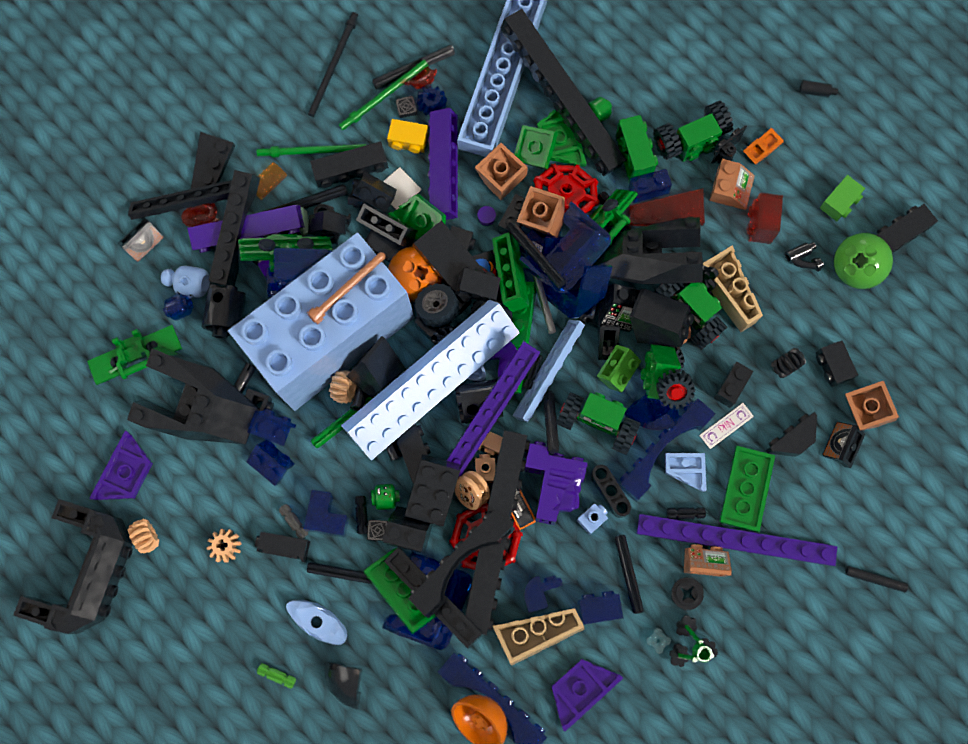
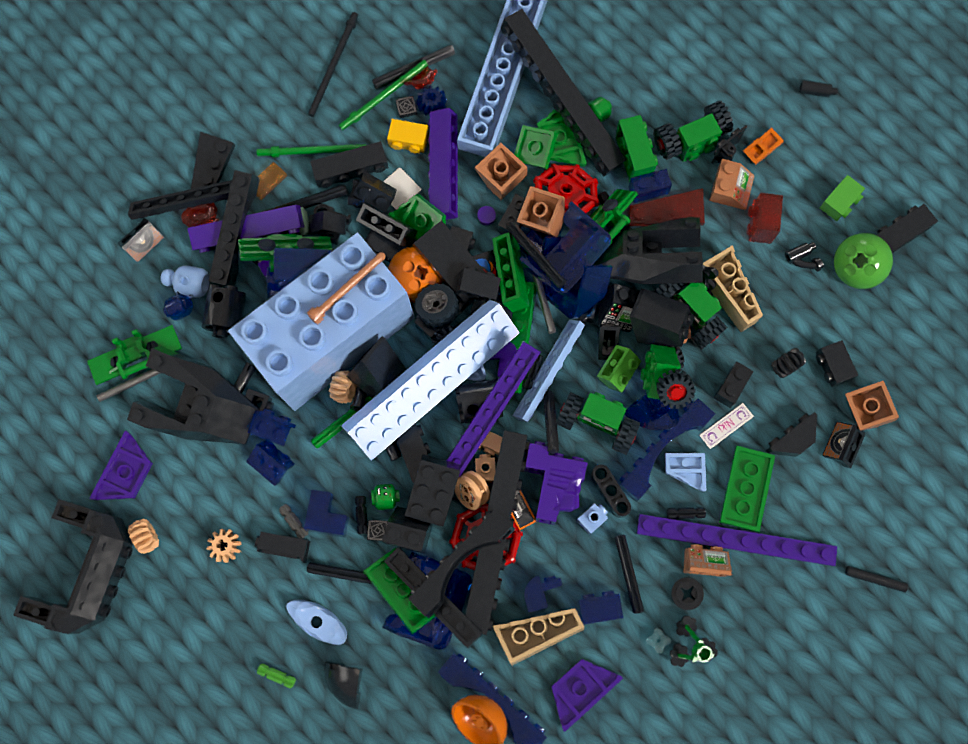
none -> flat silver bar [96,369,161,402]

